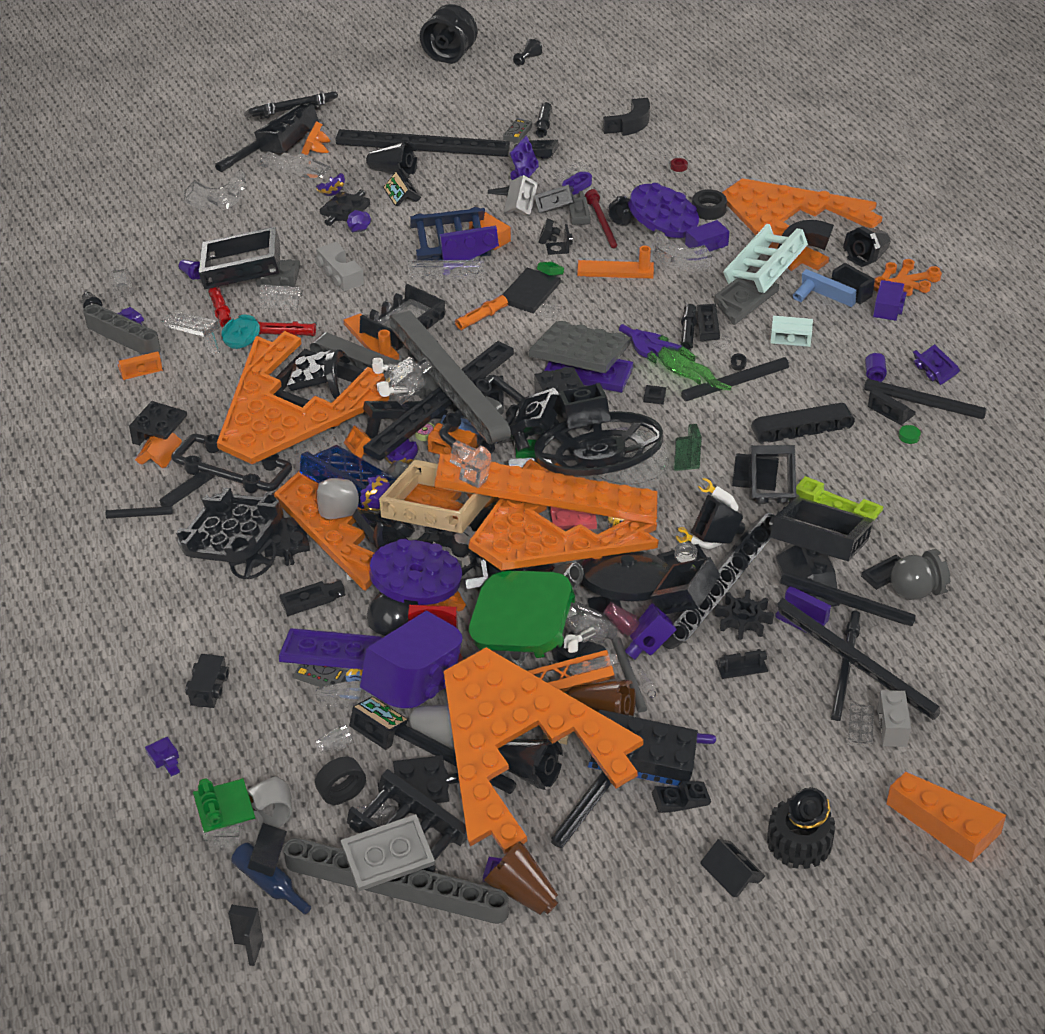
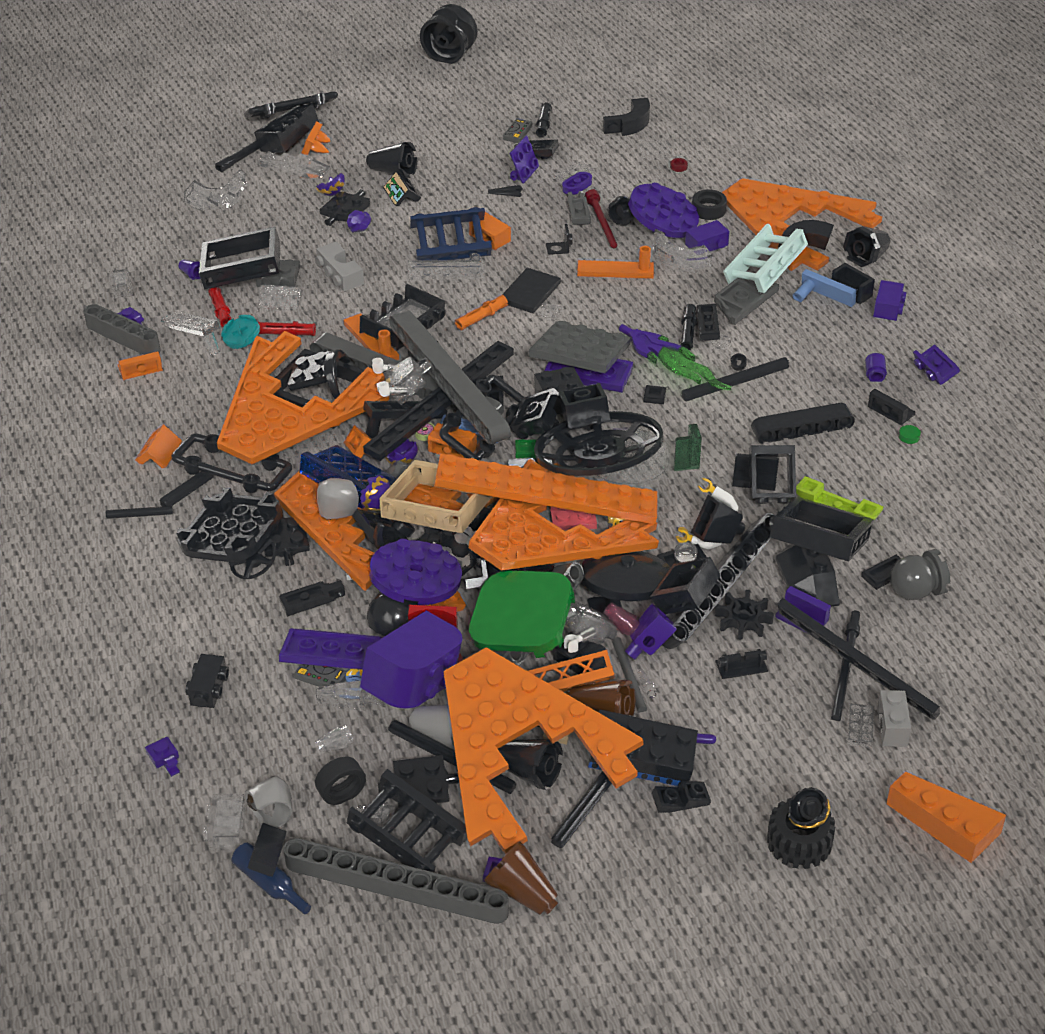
black cone [82,292,103,309] -> none
black bracket [129,401,187,446] -> none
green hinge [193,778,256,833] -> none
black panel [228,904,263,966] -> none
black plate [335,129,510,157] -> none
light grey plate [341,814,435,892] -> none
panel [349,697,408,750] -> none
dark purple wing [440,225,499,272] -> none
clear brick [450,440,492,488] -> none
black tile [497,418,540,452] -> none
light grey panel [504,175,538,216] -> none
black piece [513,39,542,66] -> none
panel [534,185,575,213] -> none
green tile [537,261,564,275] -> none
black tile [538,218,561,244] -> none
clear tile [569,653,619,676] -> none
black panel [700,839,765,897] -> none
light aqua brick [770,316,813,347] -> none
black axle [780,572,916,626] -> none
black axle [864,379,987,419] -> none
orange plant [874,259,942,296] -> none

